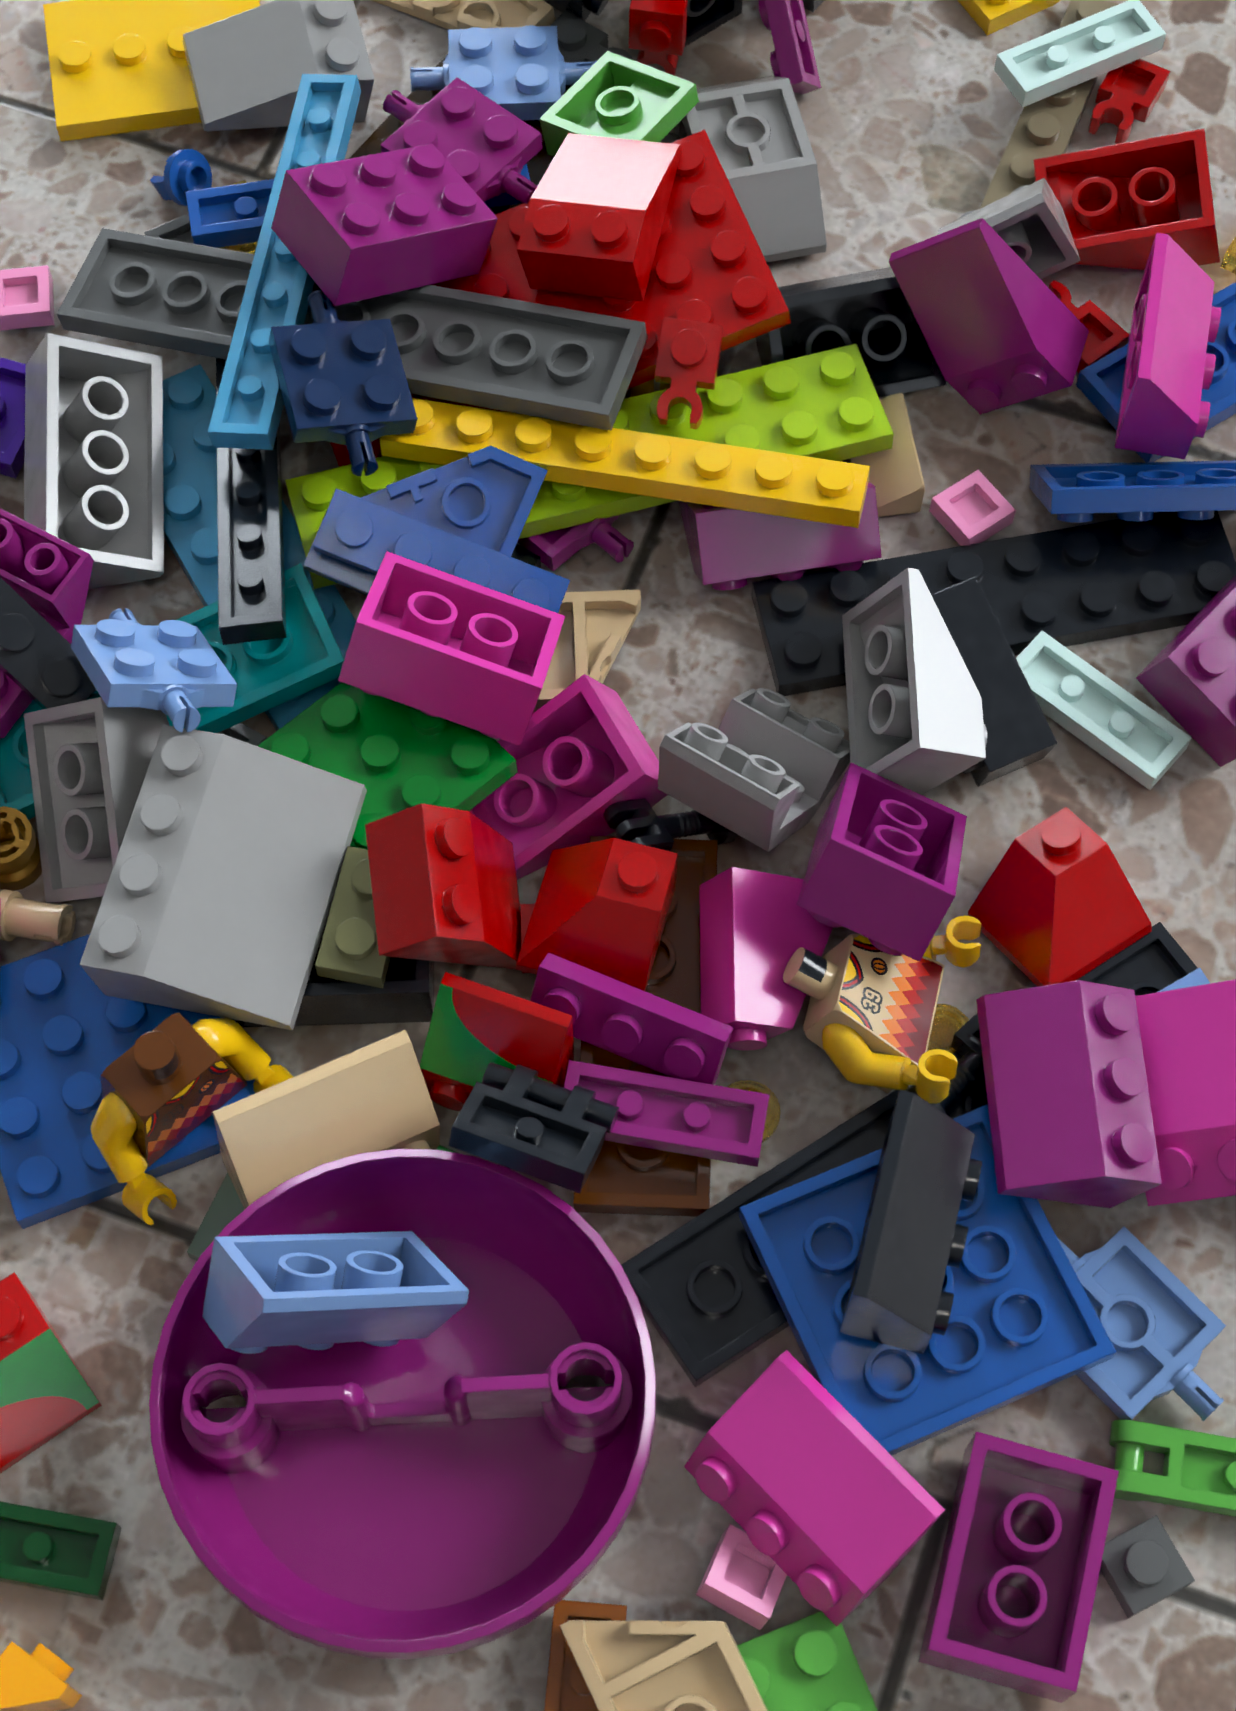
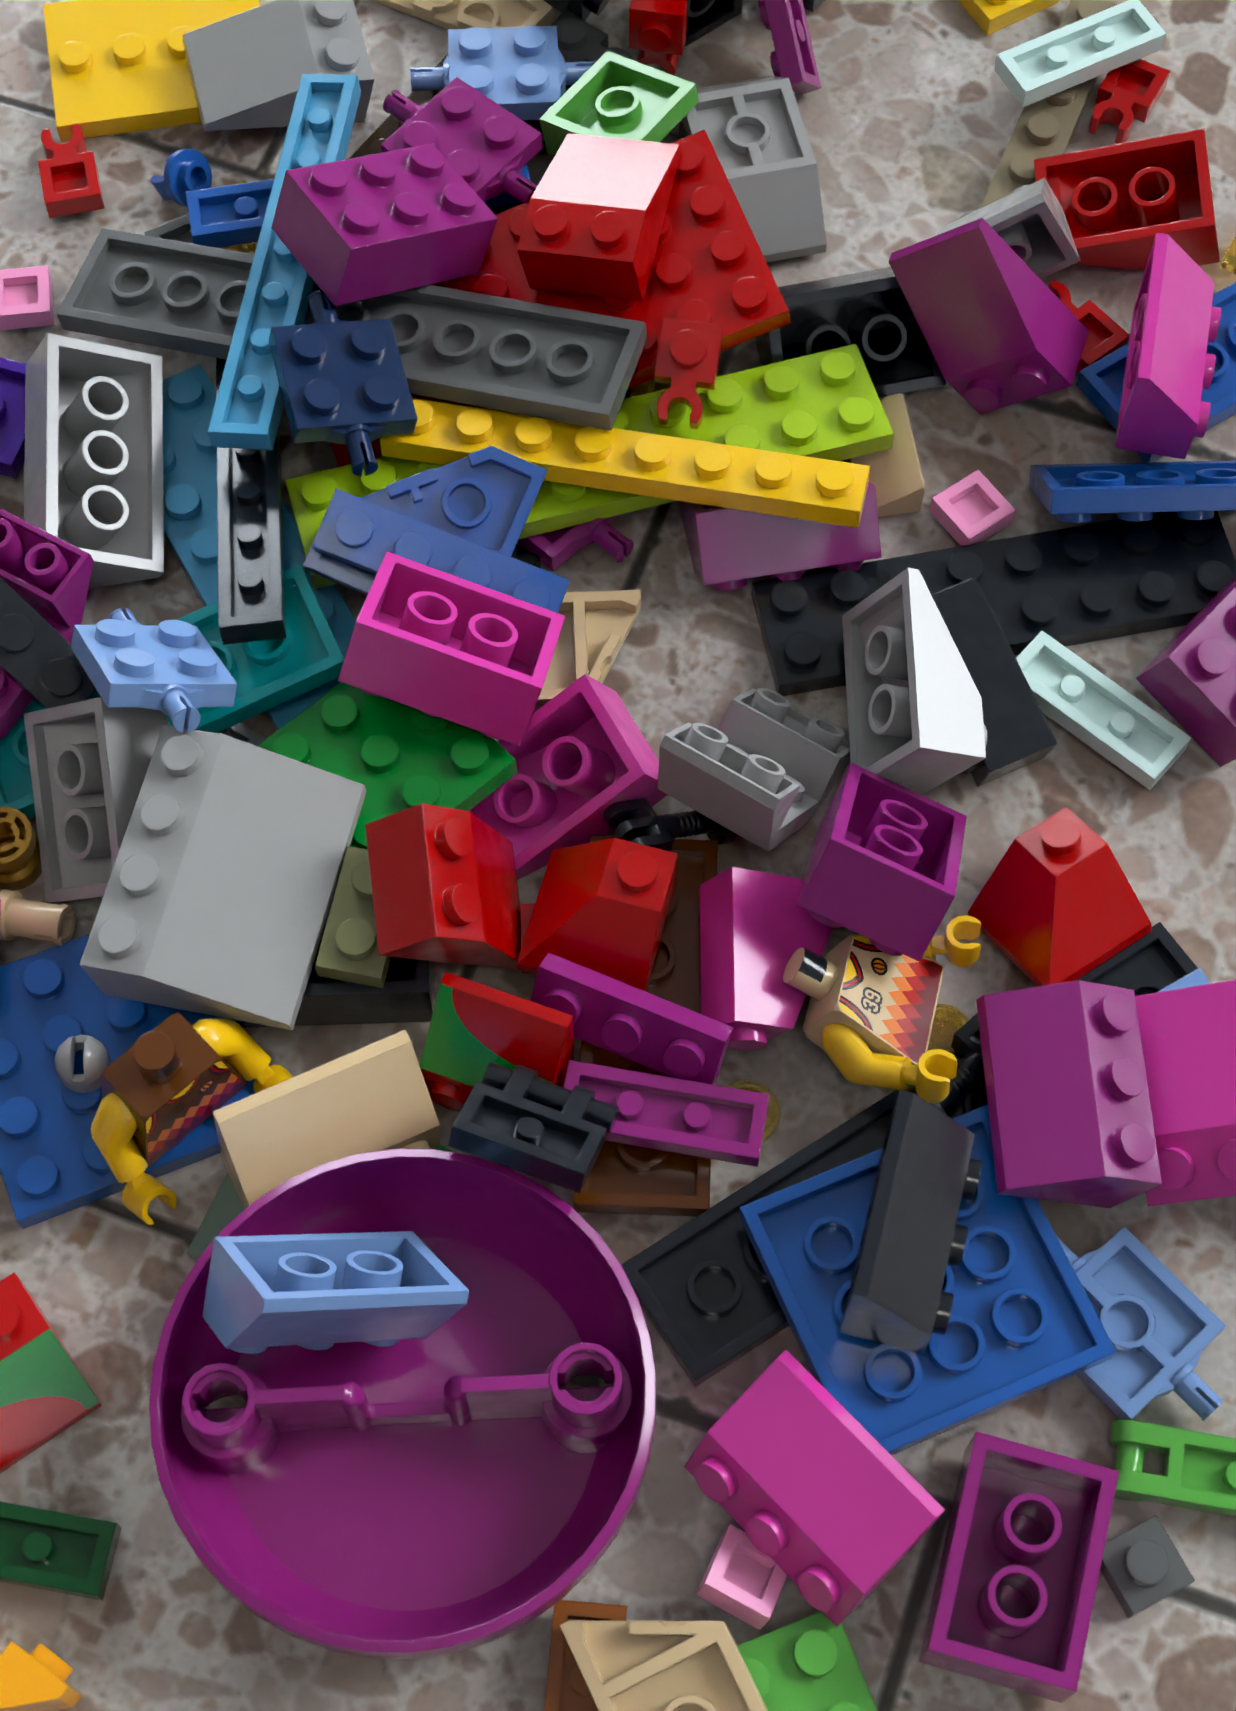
none -> red plate [38,123,105,218]
none -> light grey hinge [54,1034,112,1093]

